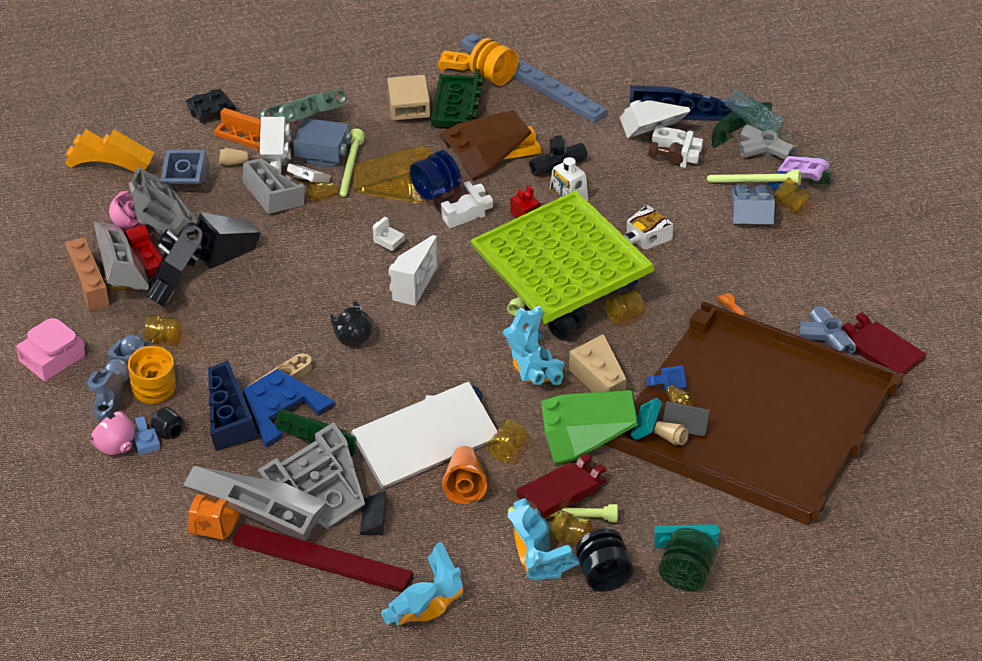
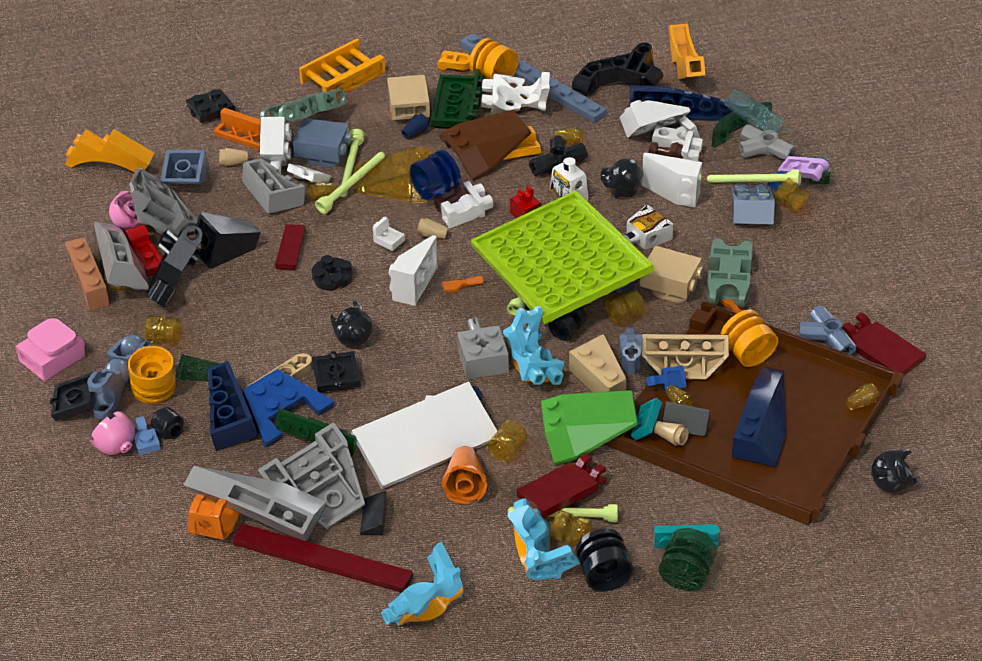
none -> black plate [50,372,96,421]
none -> clear green slope [175,354,219,381]
none -> dark red tile [275,224,306,270]
none -> light orange fence [299,38,386,98]
none -> black plate [311,255,353,291]
none -> black plate [312,351,360,392]
none -> yellowish green piece [315,152,385,214]
none -> dark blue cone [401,113,430,139]
none -> tan cone [417,217,448,239]
none -> orange piece [442,276,483,293]
none -> light grey brick [457,317,509,379]
none -> white hips [481,72,550,115]
none -> clear yellow cone [554,127,584,145]
none -> black connector [572,42,664,95]
none -> black hair [600,158,644,198]
none -> sand blue piece [620,328,642,374]
none -> tan brick [640,246,704,303]
none -> white slope [642,152,702,207]
none -> tan wedge [642,334,729,380]
none -> light orange arch [668,23,706,80]
none -> white tile [677,116,700,138]
none -> sand green piece [707,238,752,308]
none -> light orange wheel [721,309,778,367]
none -> dark blue wedge [732,366,786,467]
none -> clear yellow cone [845,383,879,410]
none -> black hair [871,449,920,493]

